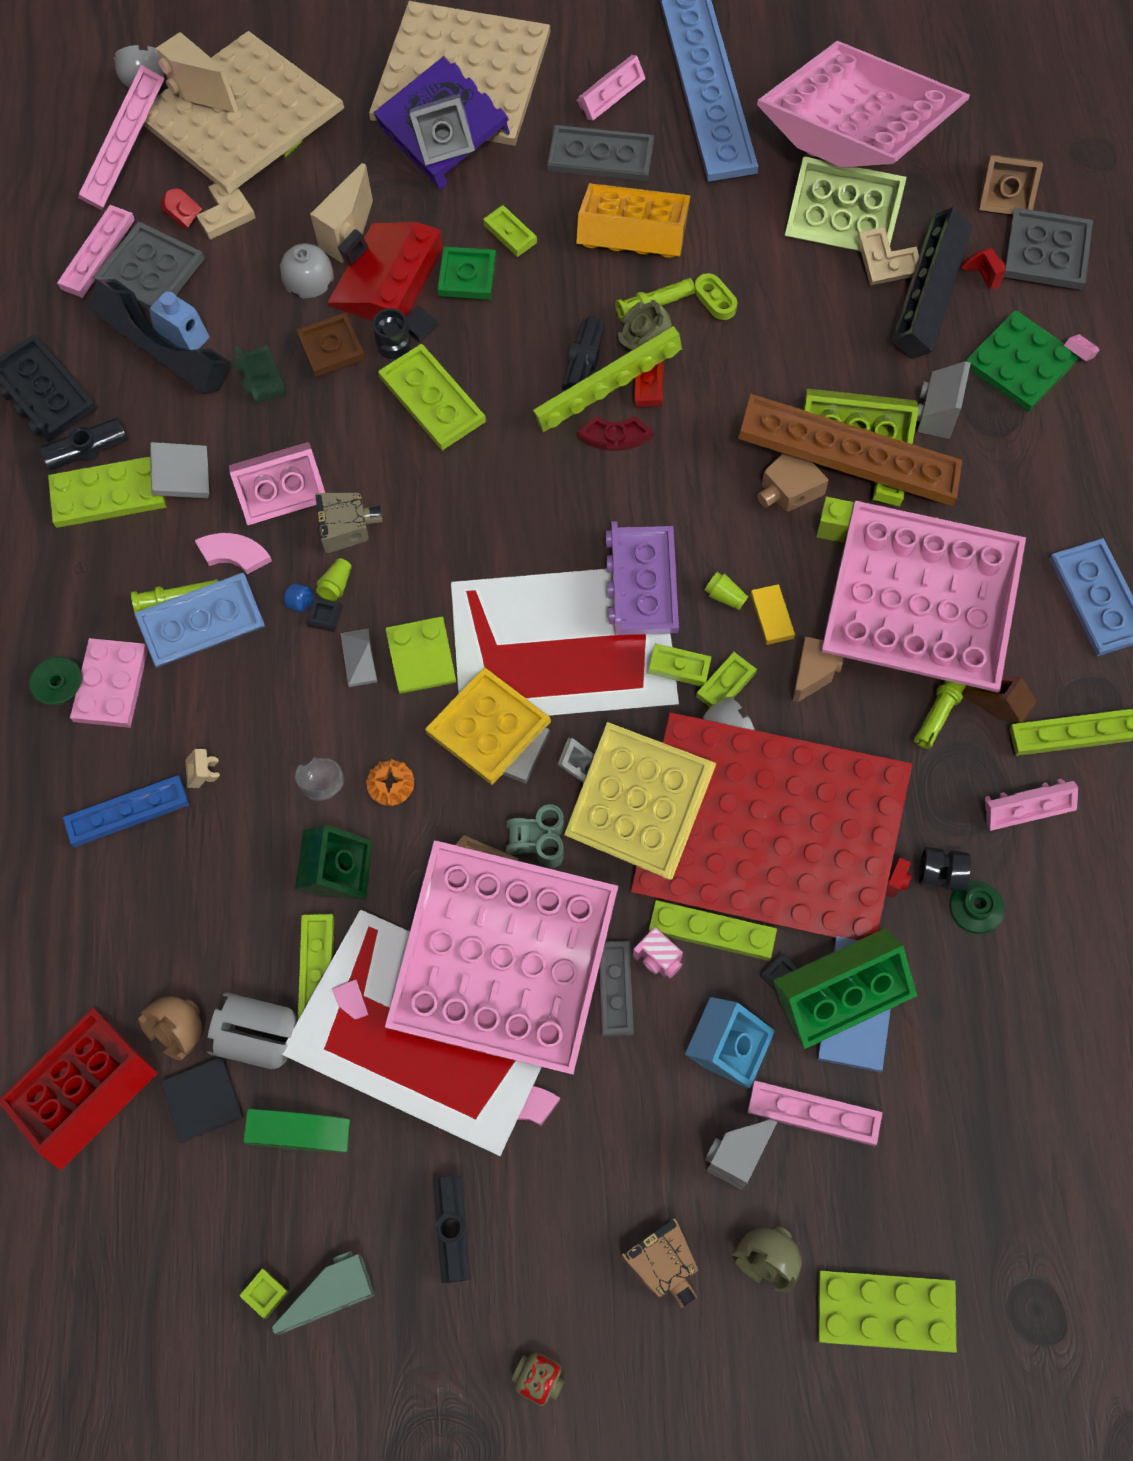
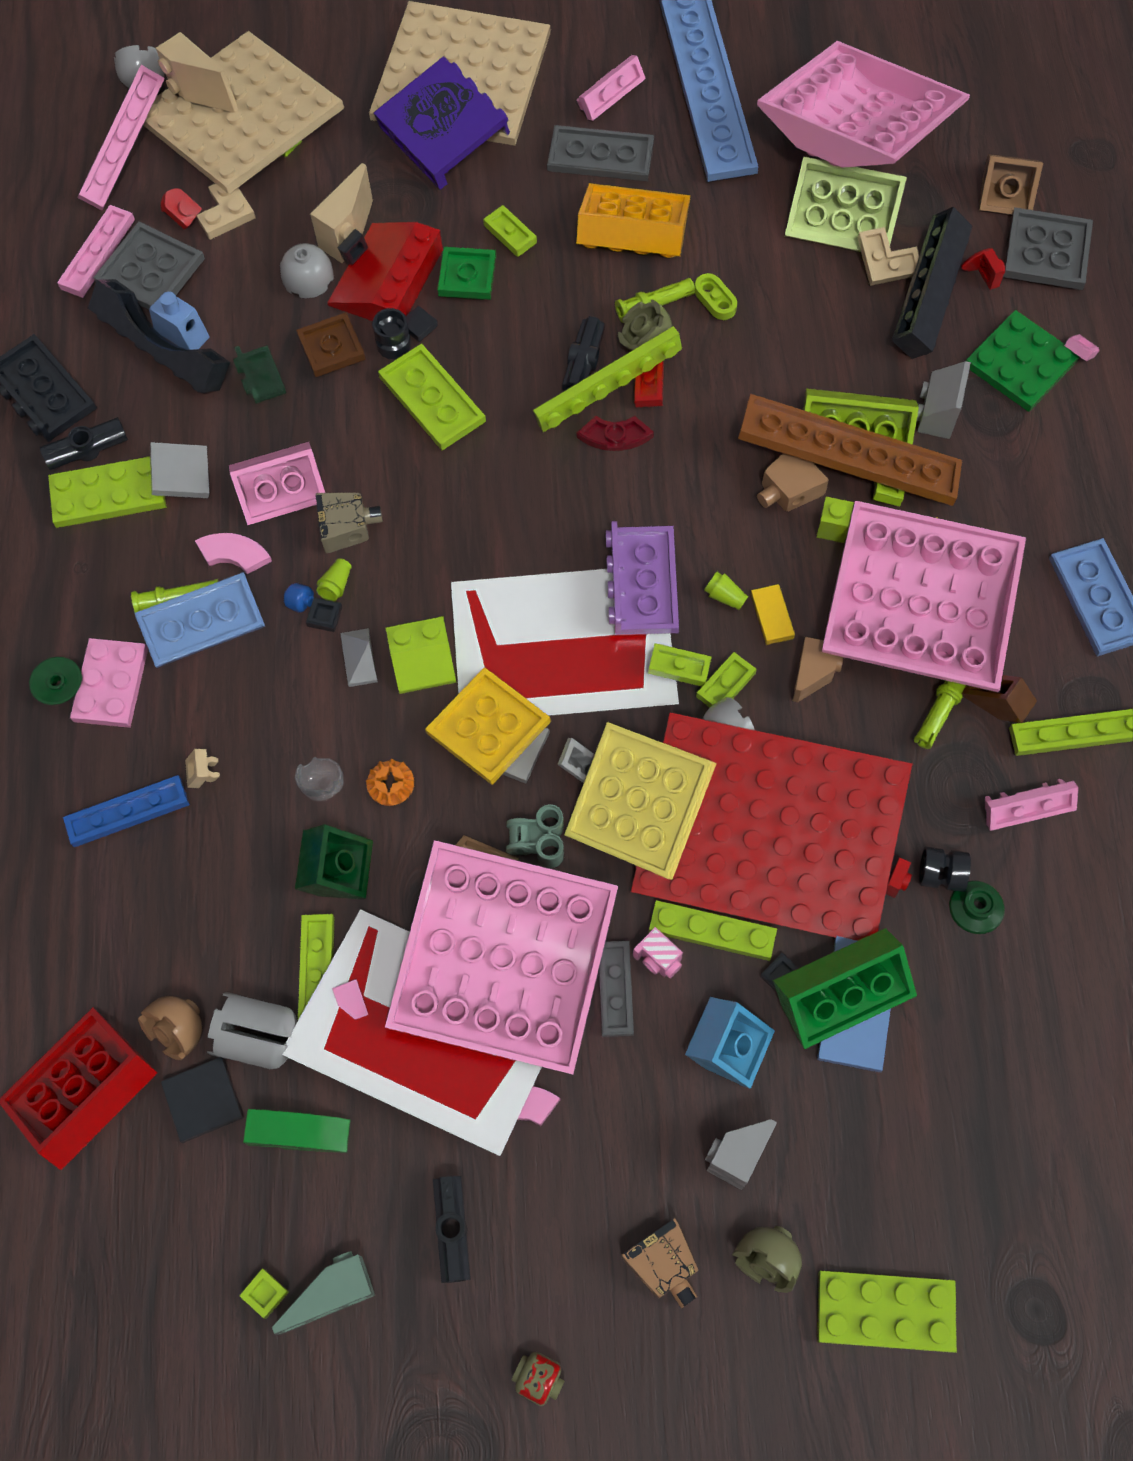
light grey slope [410,94,475,165] -> none
bright pink plate [747,1081,883,1146] -> none

